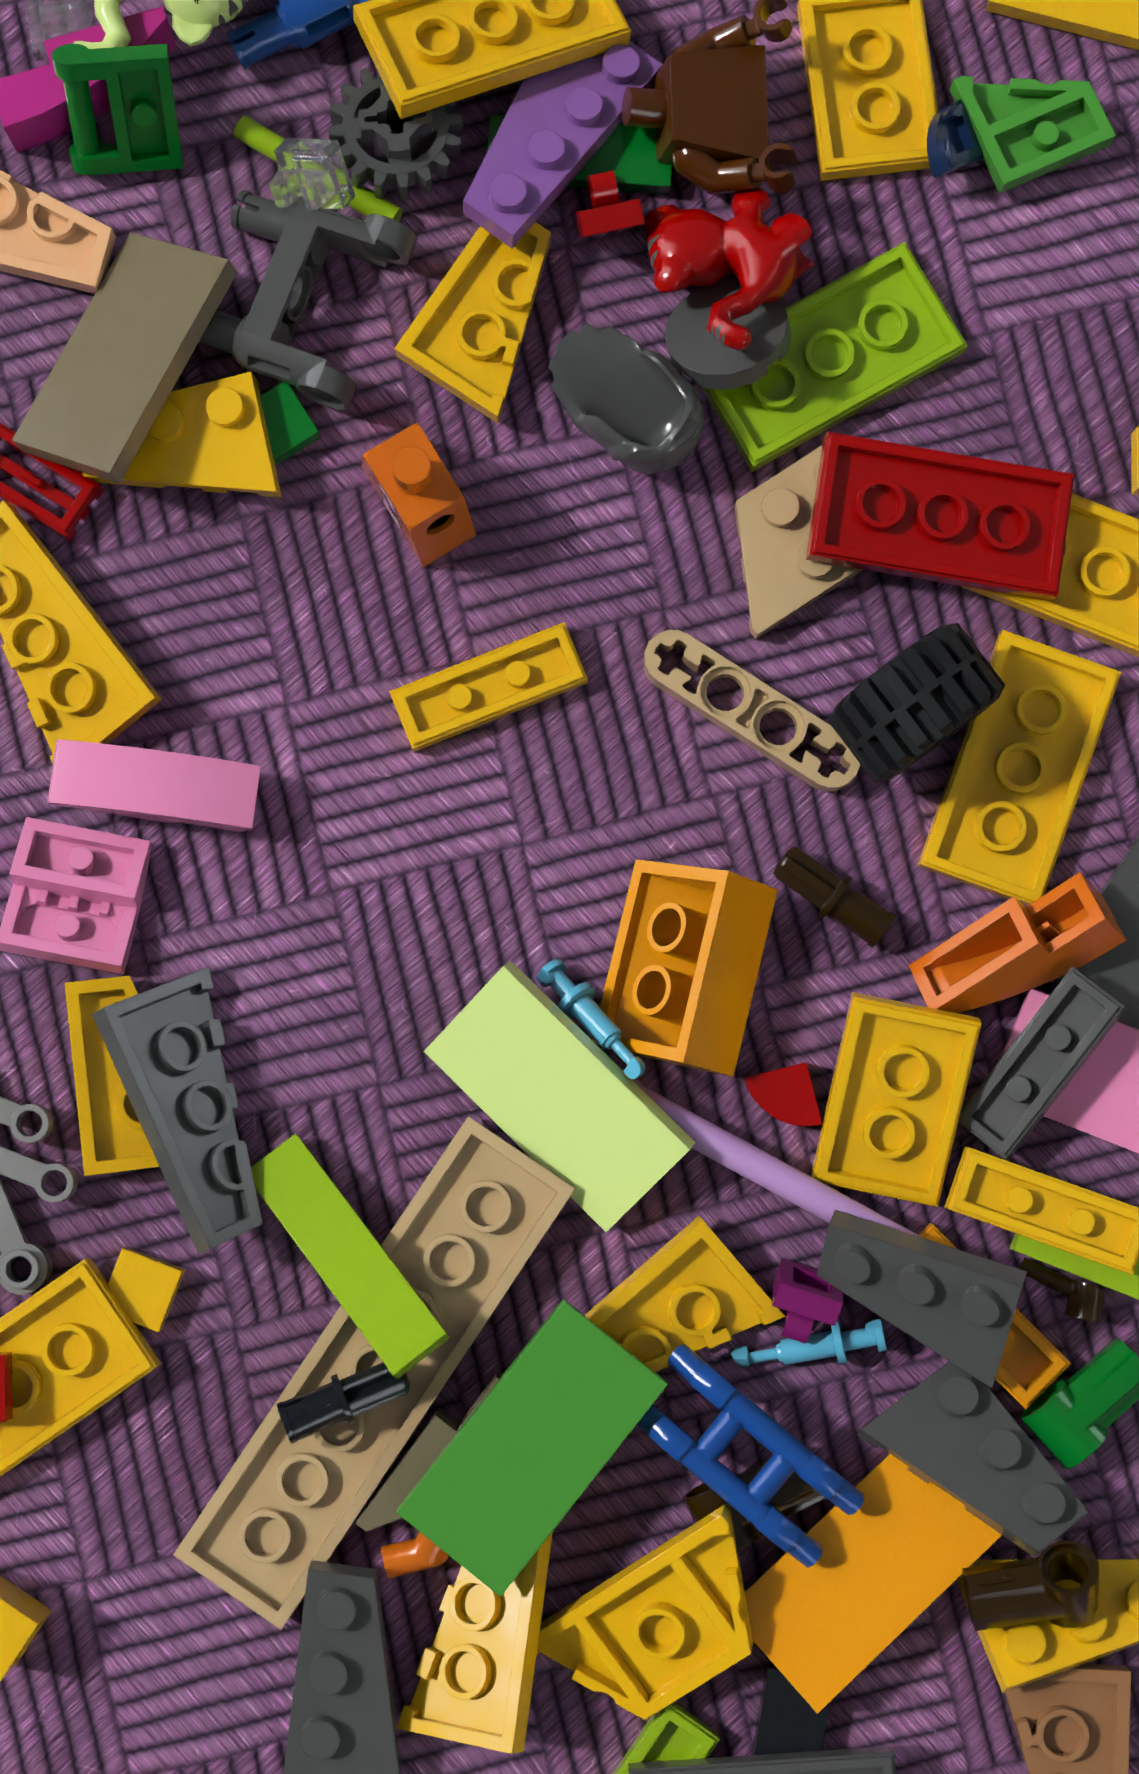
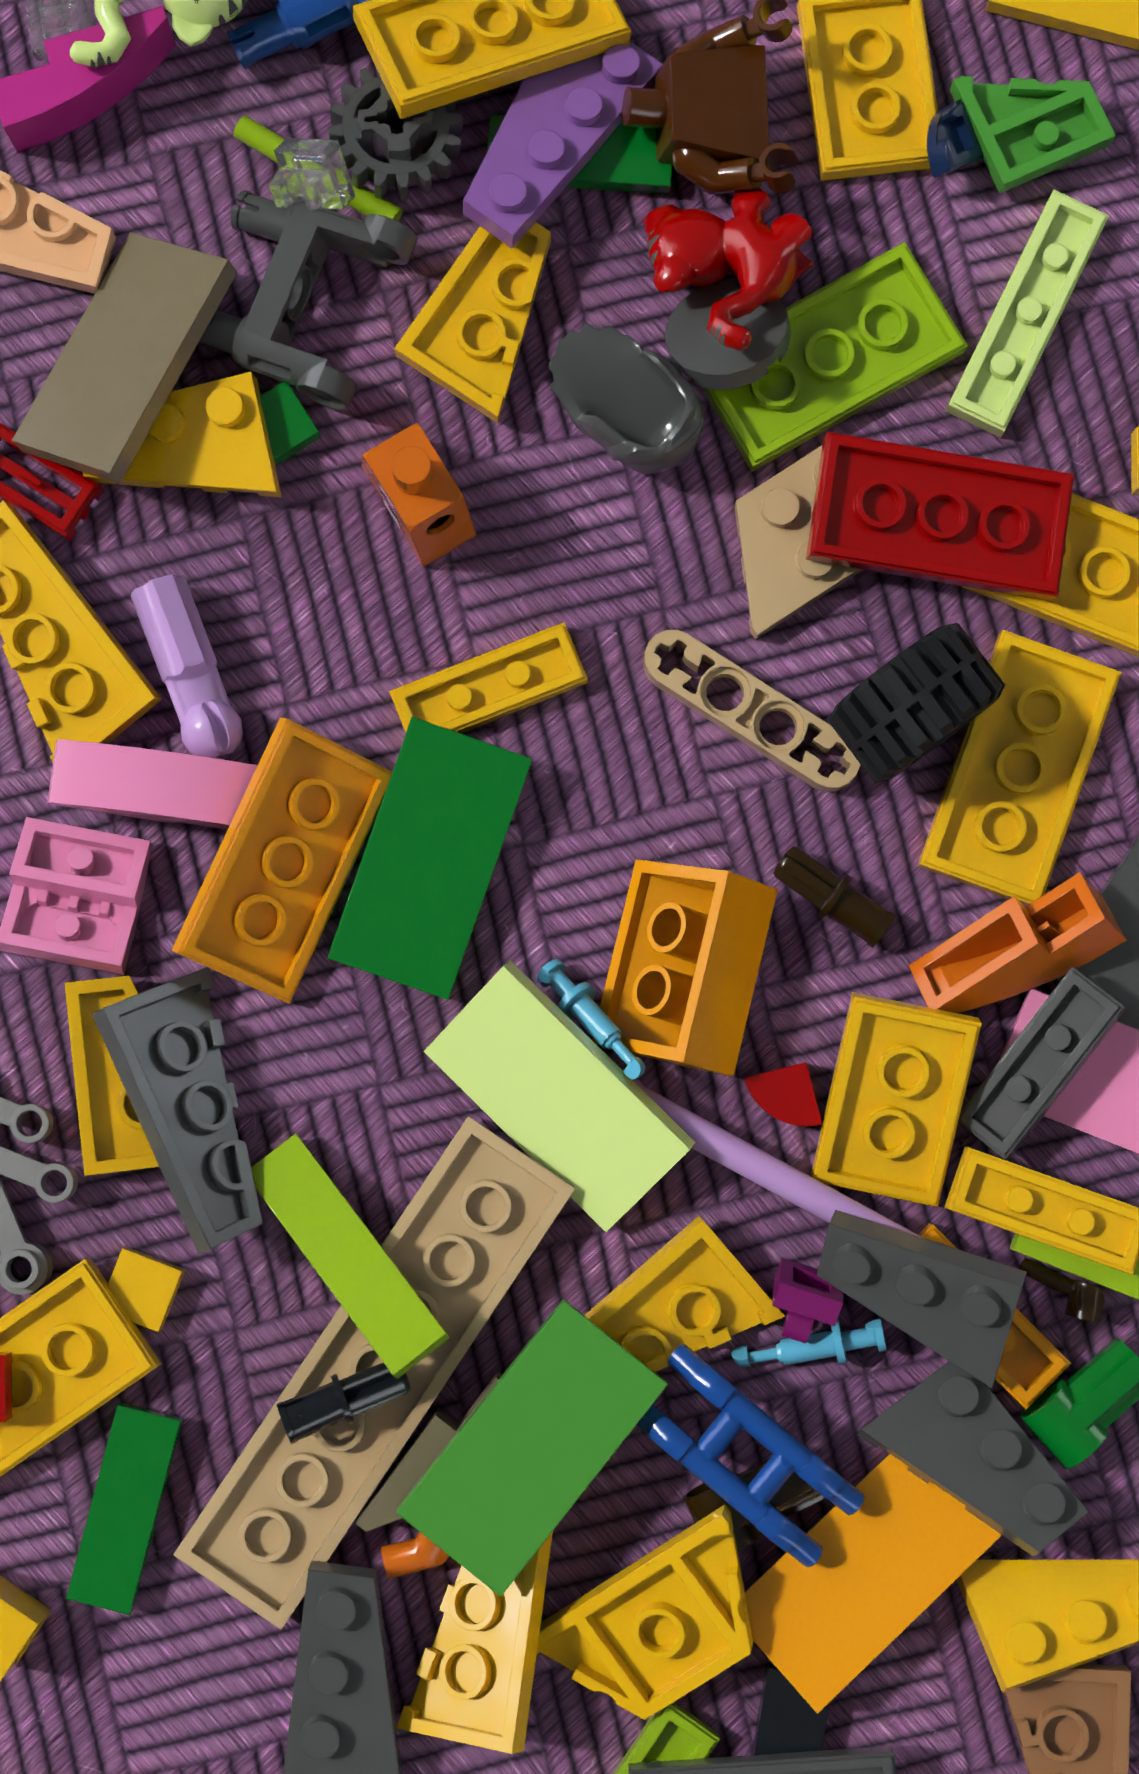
green plate [51,43,183,175] -> none
red tile [573,171,645,237] -> none
dark brown piece [963,1541,1099,1631] -> none
none -> green tile [66,1402,184,1615]
none -> lavender piece [131,574,243,760]
none -> light orange tile [171,717,392,1004]
none -> green tile [327,717,532,1000]
none -> yellowish green tile [945,189,1109,438]

